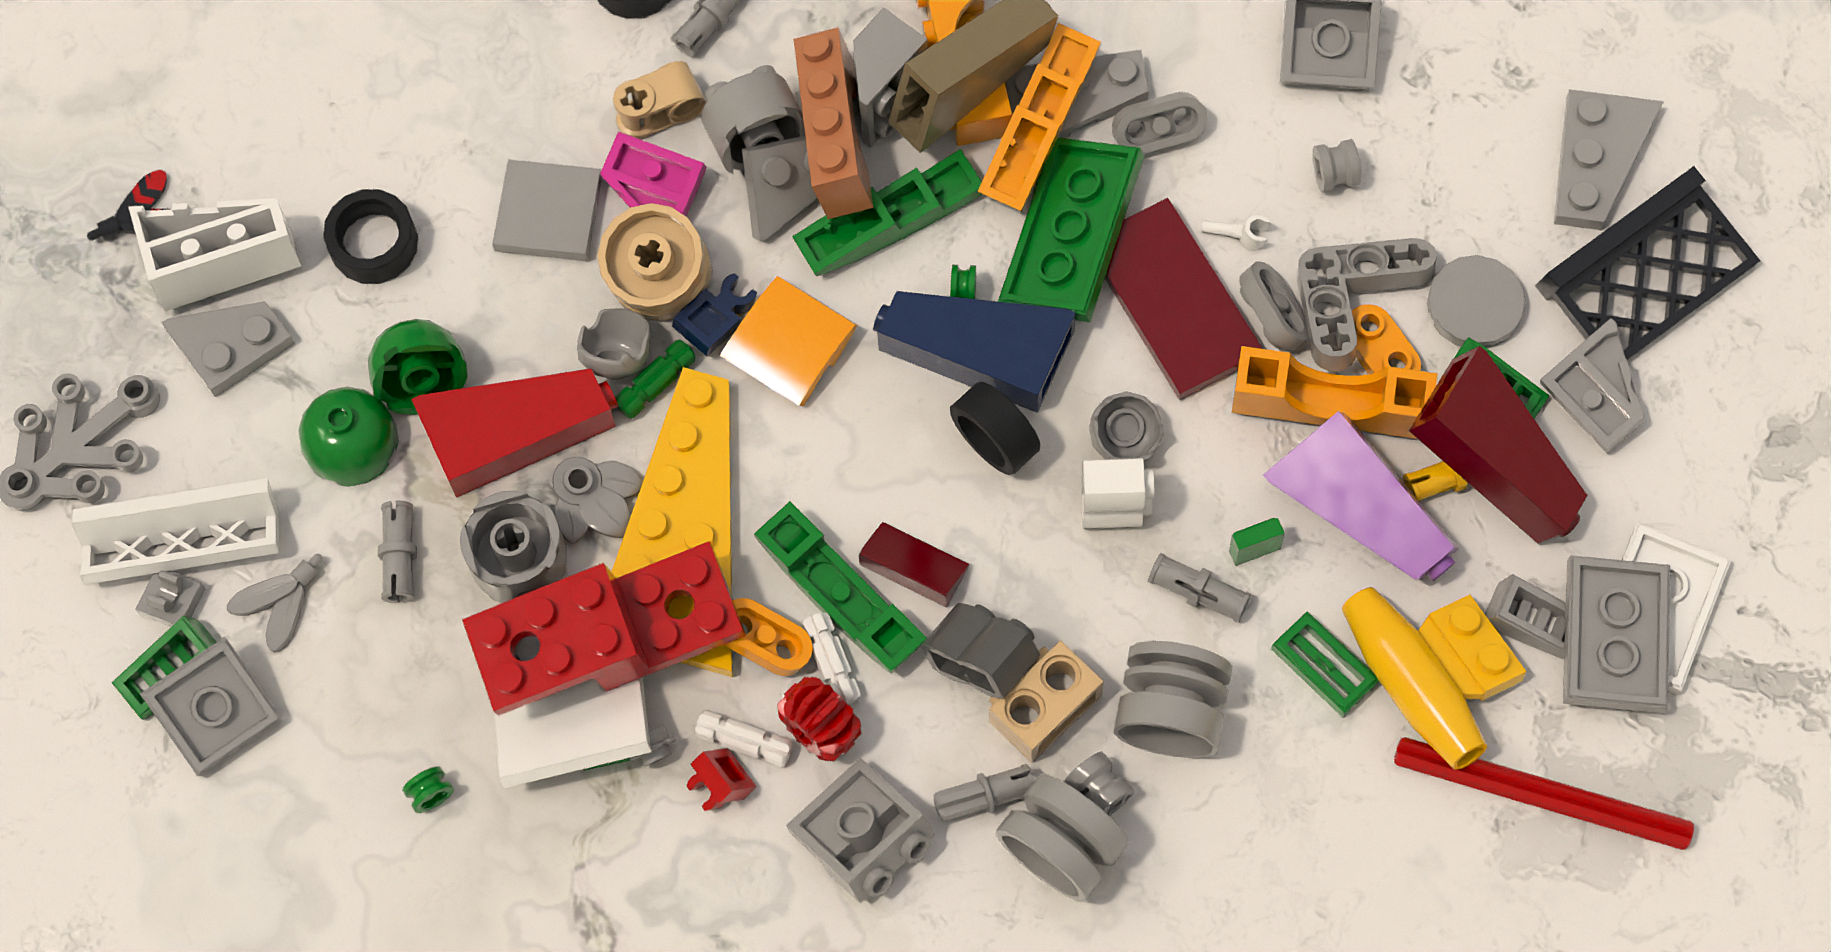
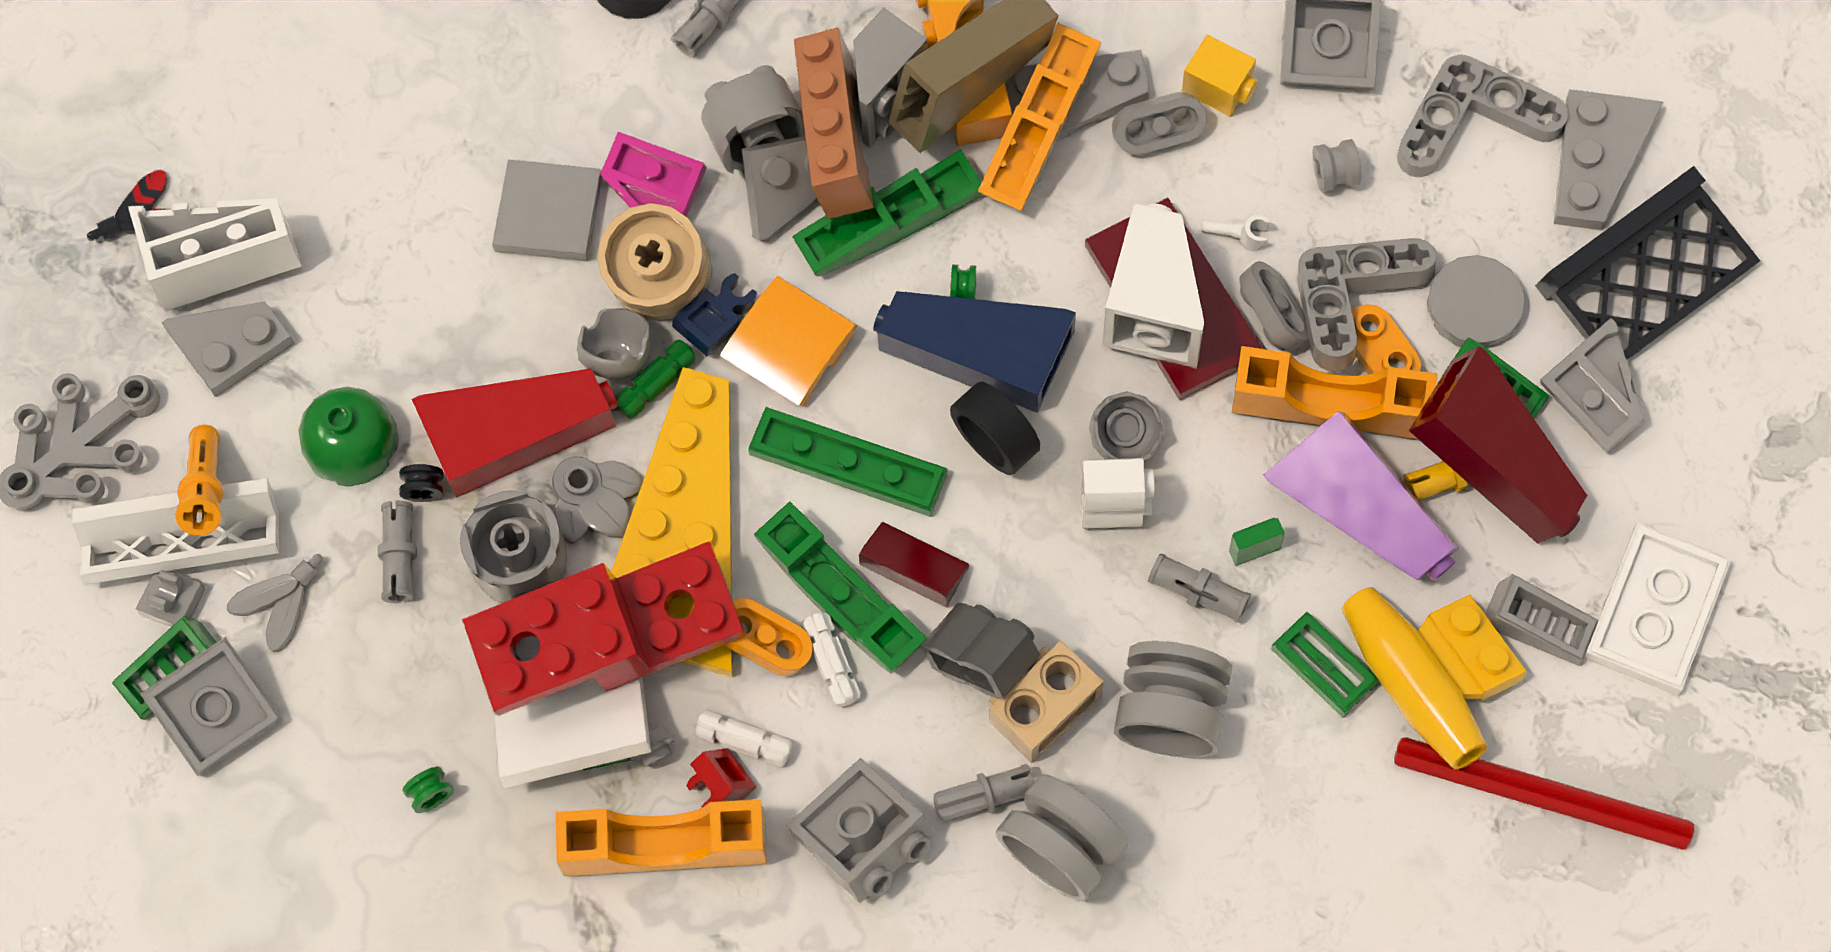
black tyre [323,189,418,284] -> none
green cylinder [368,319,468,415] -> none
tan piece [613,61,707,139] -> none
red gear [777,677,862,762] -> none
green tile [998,137,1144,322] -> none
light grey wheel [1064,751,1134,816] -> none
light grey tile [1563,555,1670,713] -> none
none -> light orange pin [175,424,223,536]
none -> black bush [399,464,444,502]
none -> light orange arch [555,799,767,876]
none -> green tile [748,407,947,517]
none -> white slope [1103,203,1204,369]
none -> yellow brick [1182,34,1259,117]
none -> light grey beam [1397,54,1569,177]

